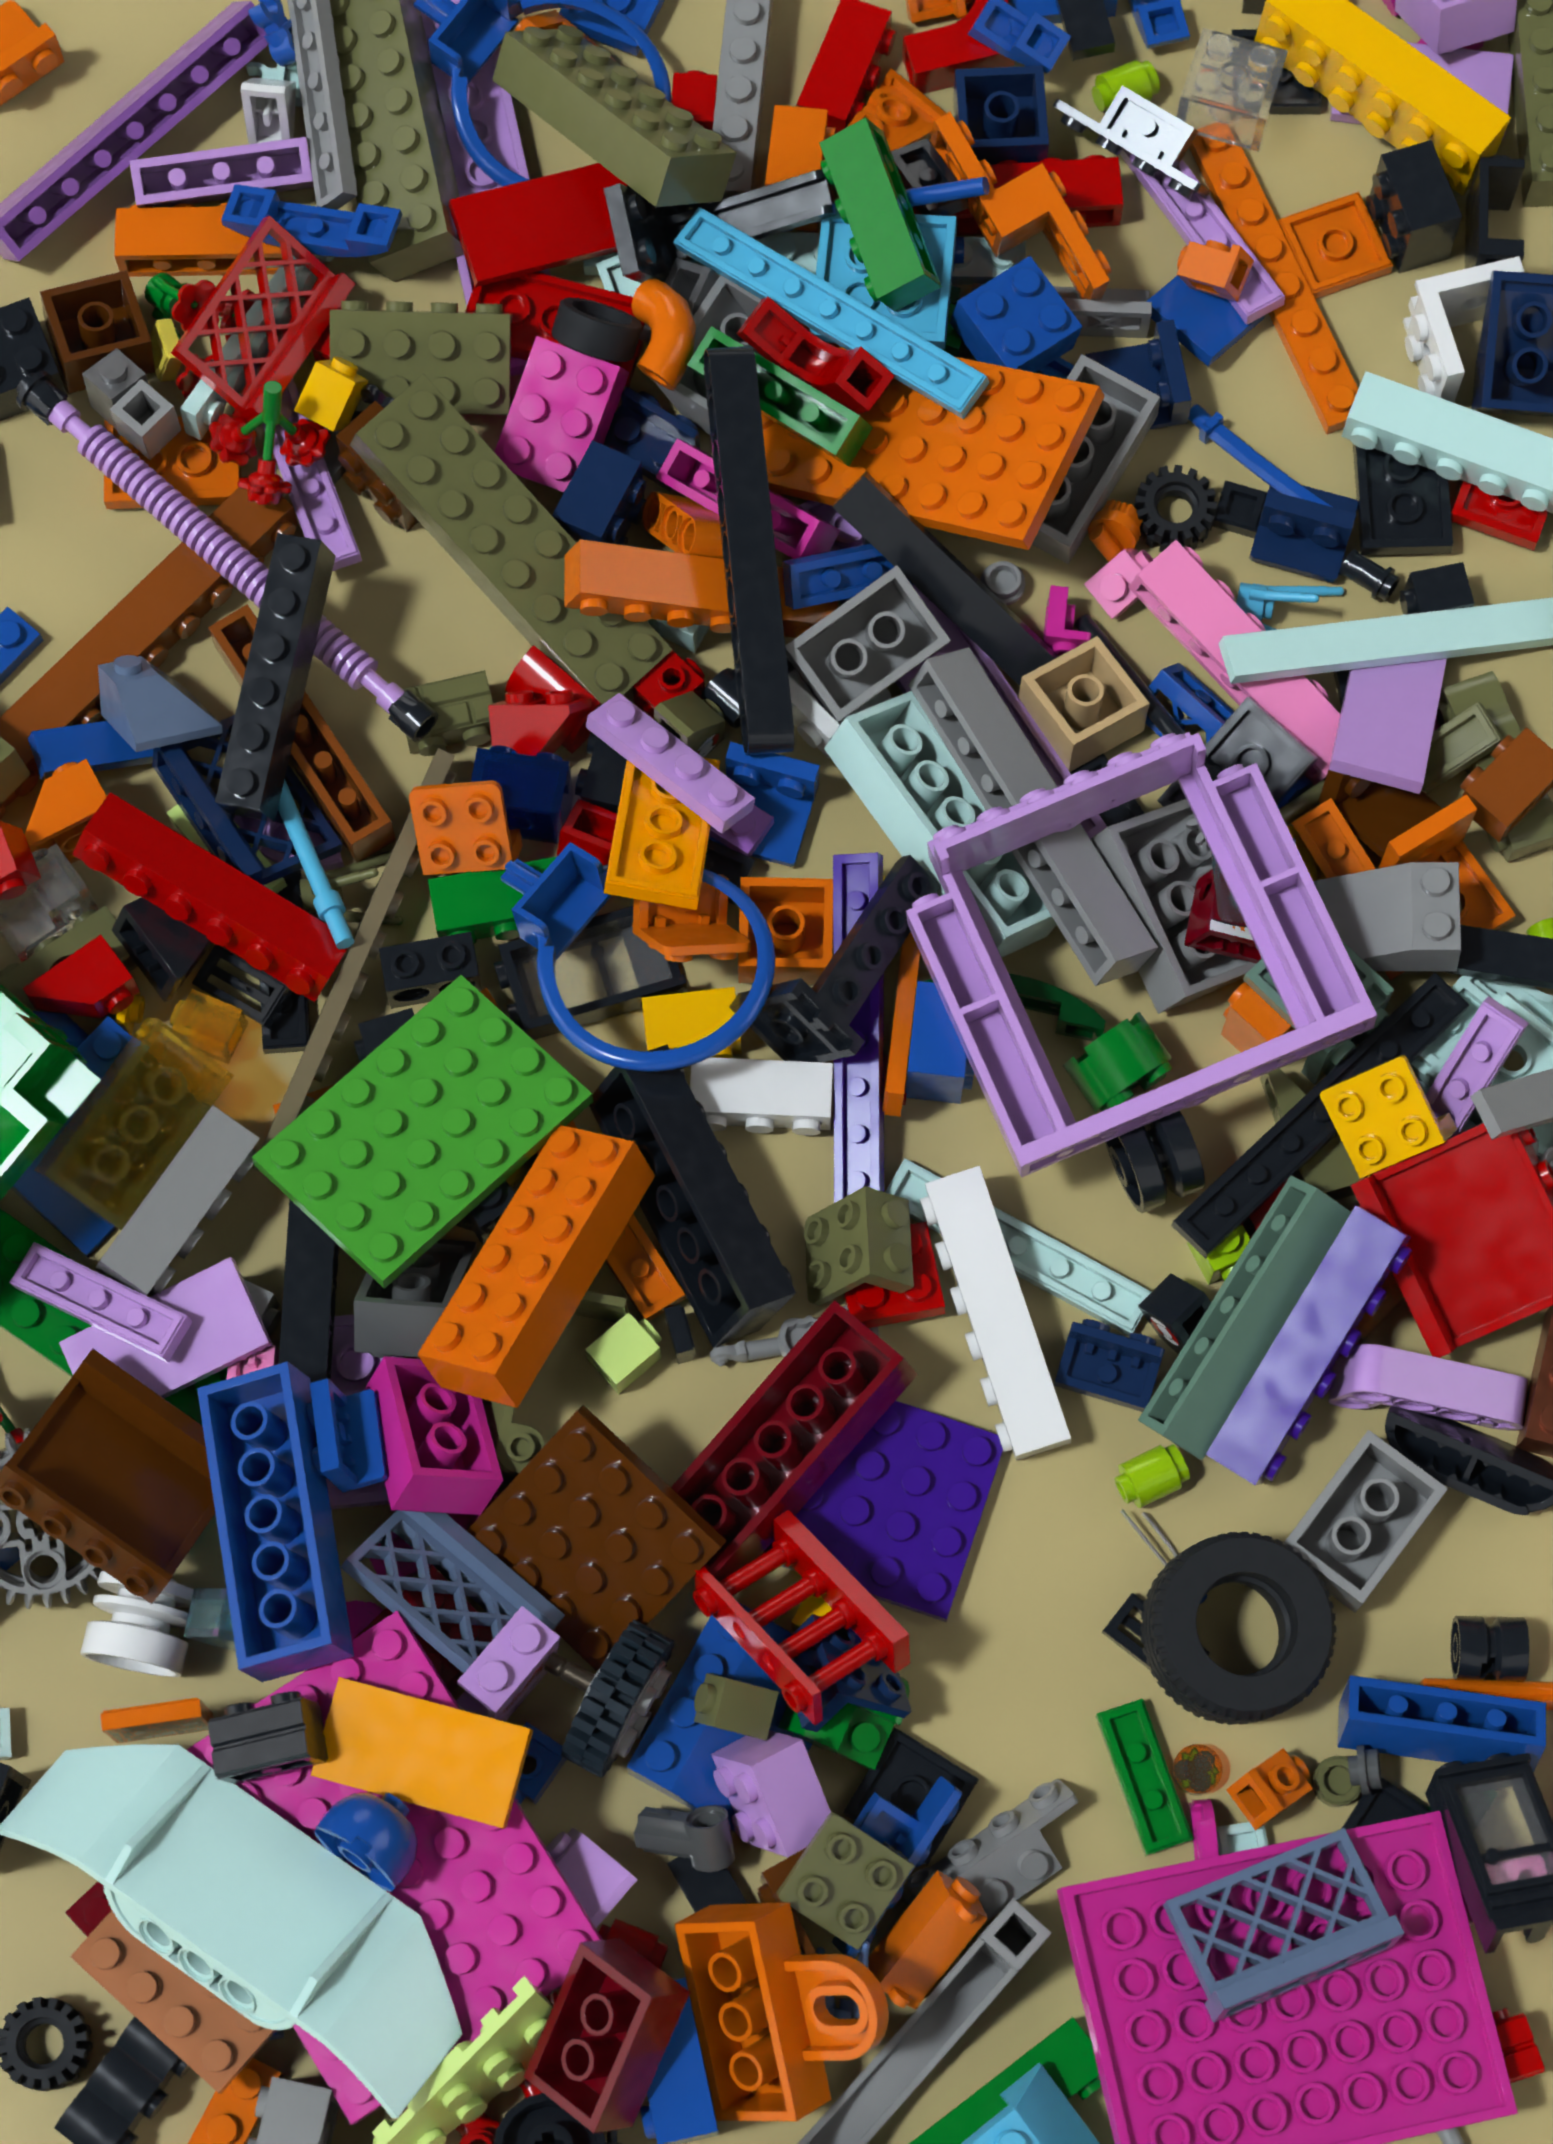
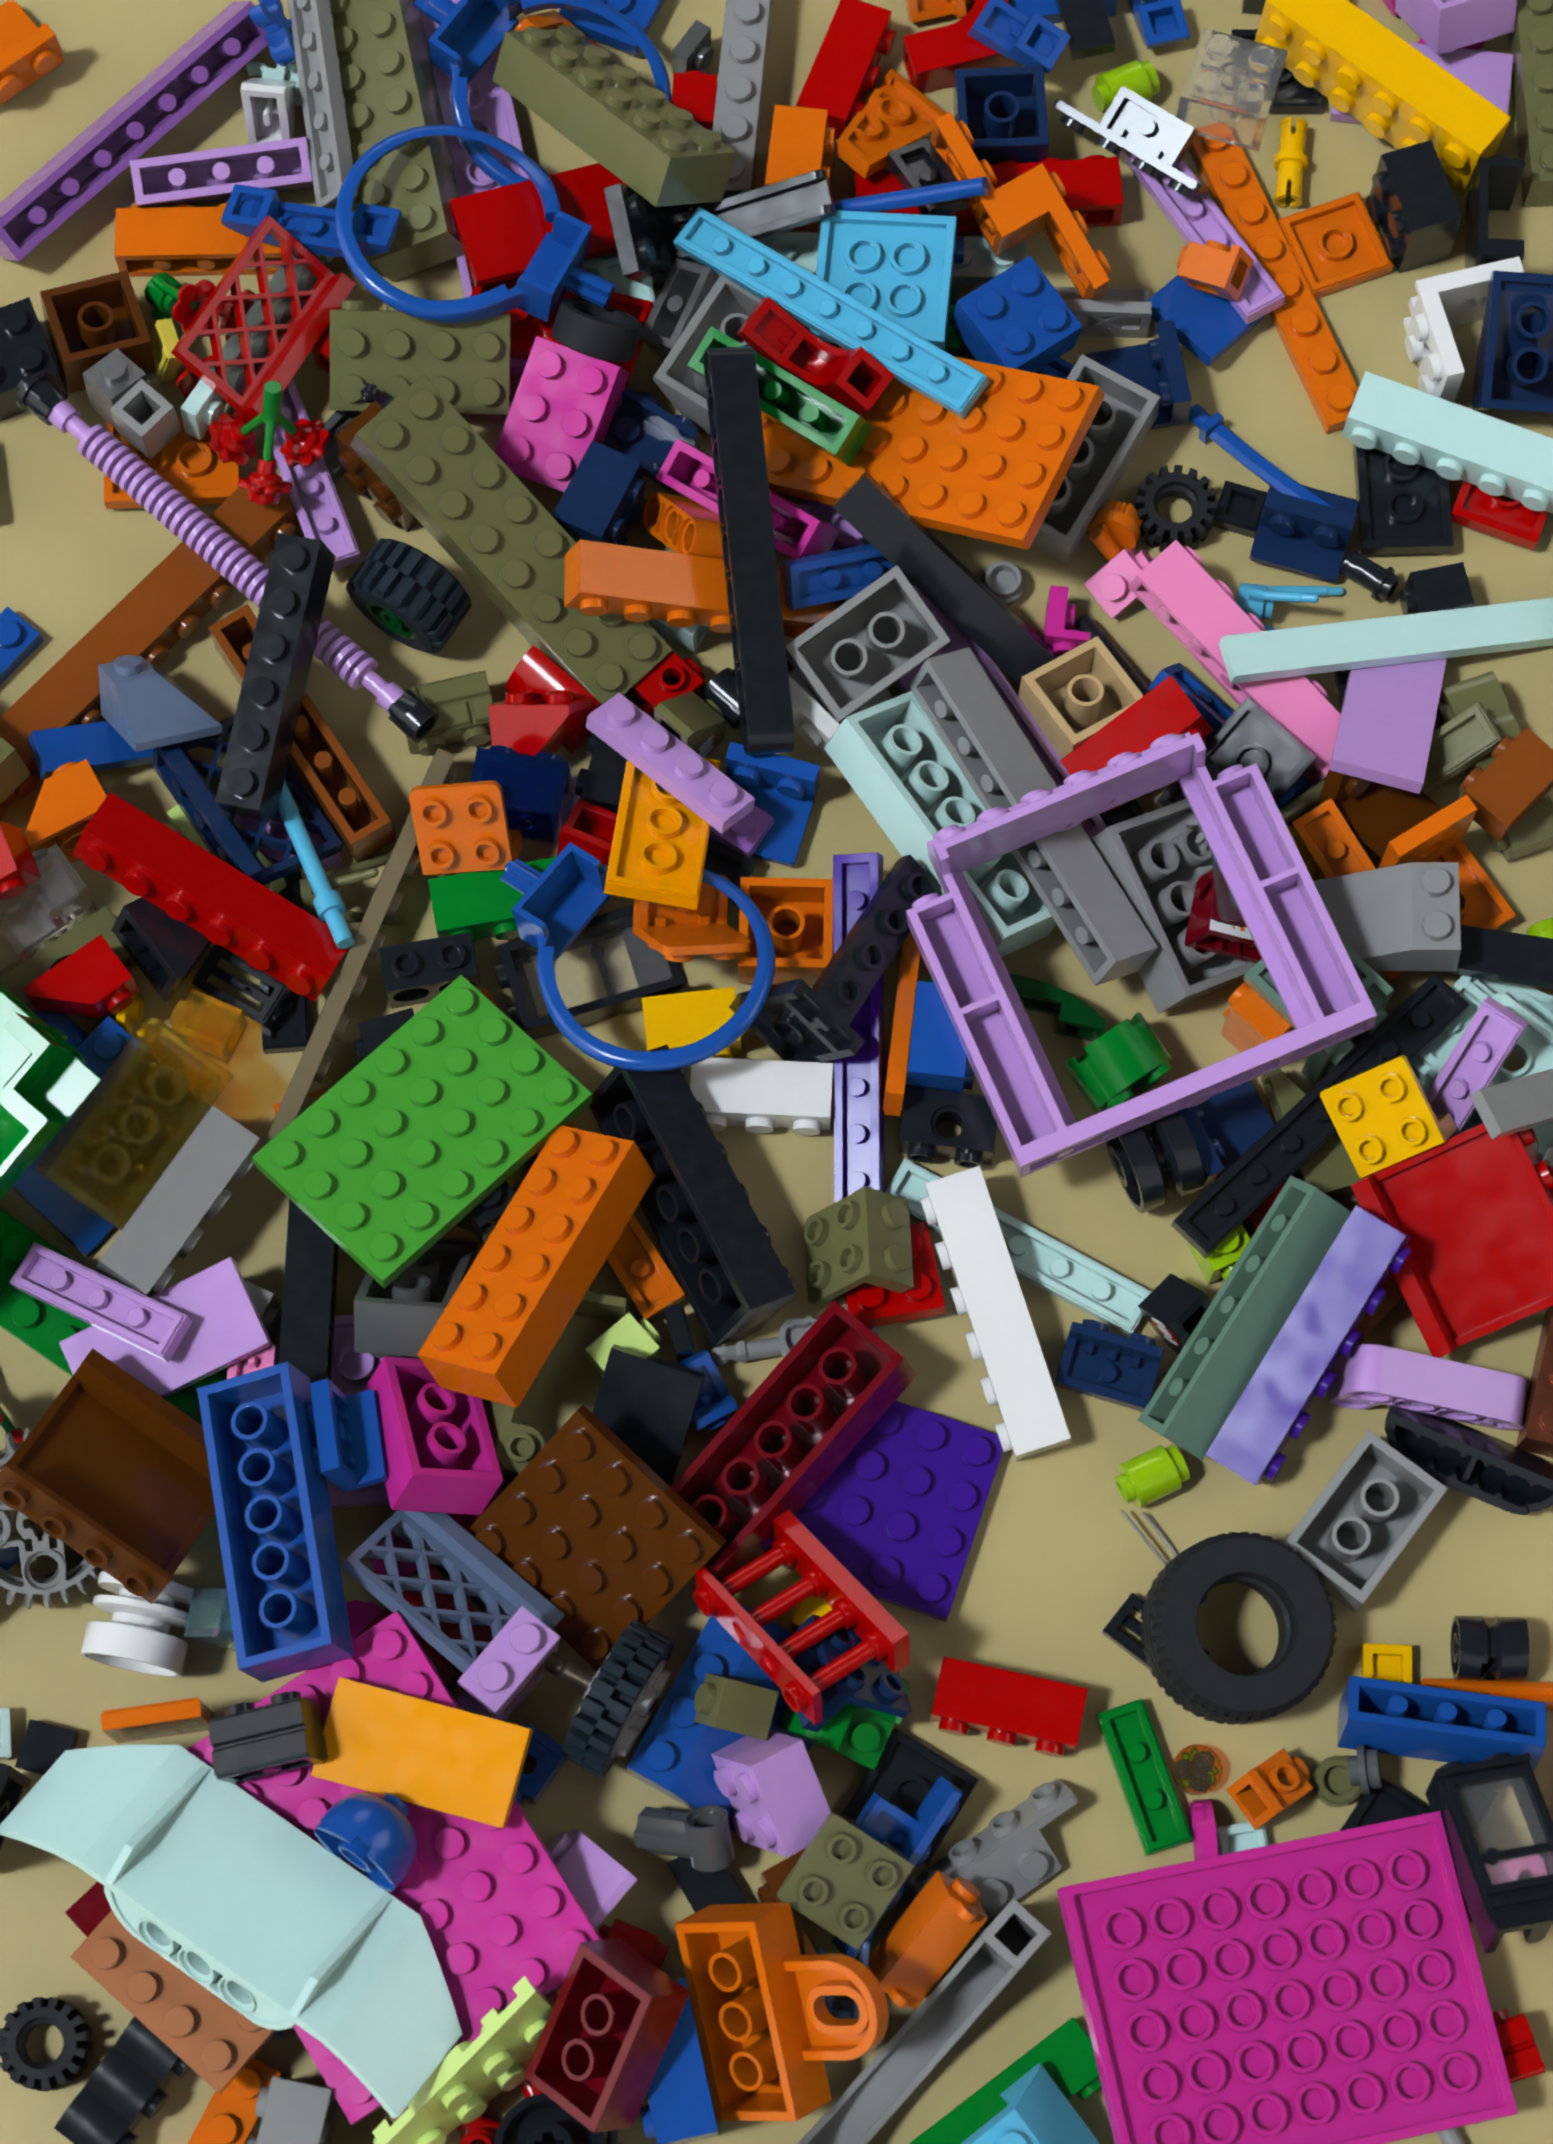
yellow brick [294,356,369,431] -> none
orange cylinder [632,278,696,391] -> none
green brick [819,117,942,312] -> none
sand blue fence [1163,1828,1404,2023] -> none
none -> black tile [15,1719,79,1775]
none -> blue brick [335,125,616,324]
none -> black wheel [346,538,472,653]
none -> black tile [592,1344,706,1487]
none -> dark grey plate [672,20,713,73]
none -> blue bracket [677,1349,739,1430]
none -> black brick [898,1086,997,1169]
none -> red brick [930,1656,1088,1757]
none -> red brick [1060,675,1213,815]
none -> dark blue bracket [1180,1080,1274,1192]
none -> yellow pin [1273,117,1308,209]
none -> yellow tile [1361,1643,1412,1684]

